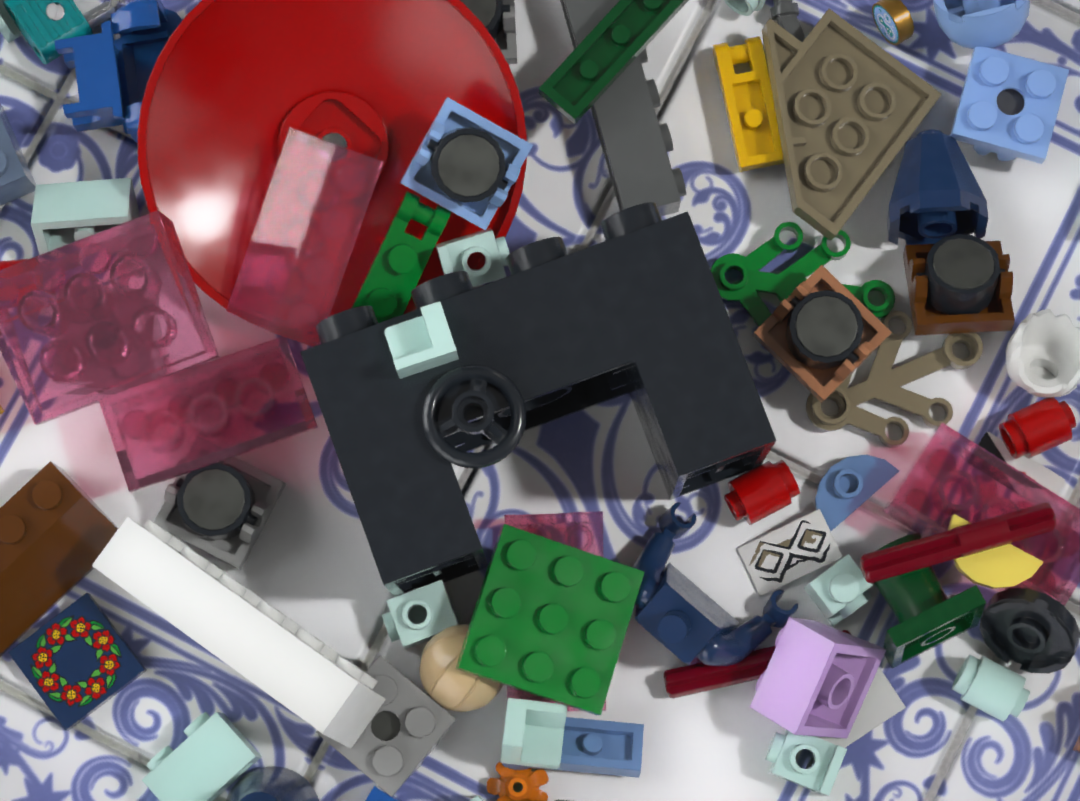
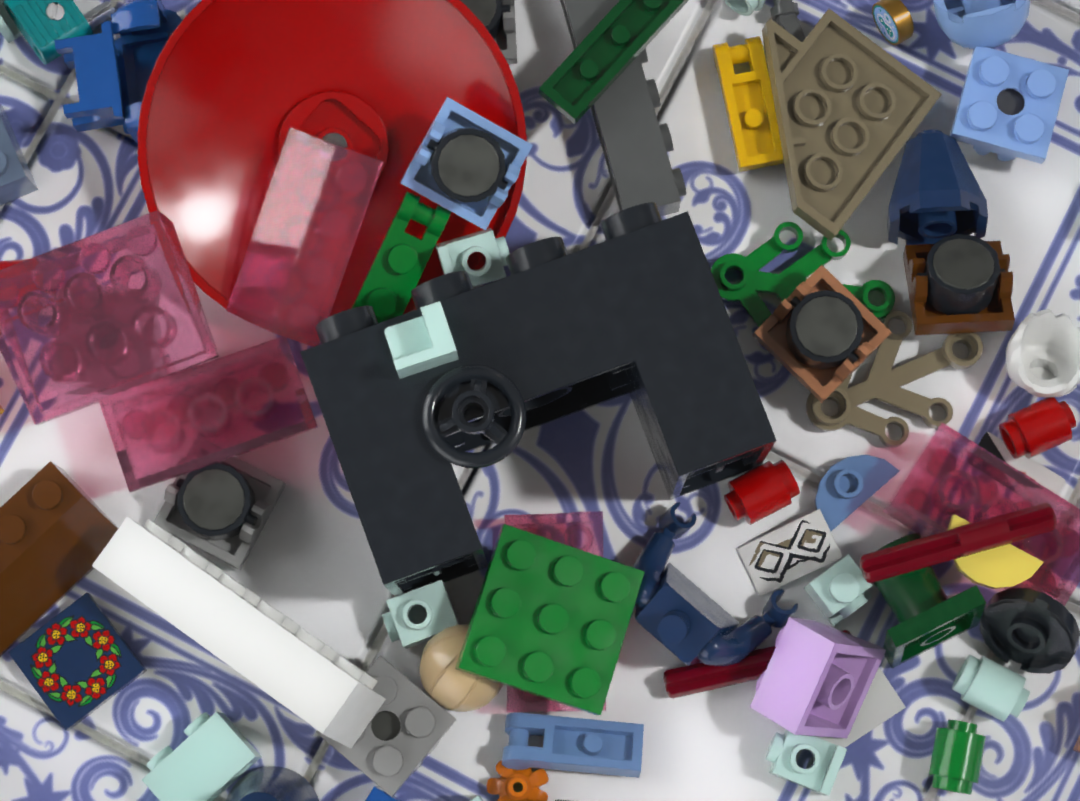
light aqua brick [31,178,139,259] -> none
light aqua panel [500,698,568,769] -> none
none -> green brick [929,719,986,795]

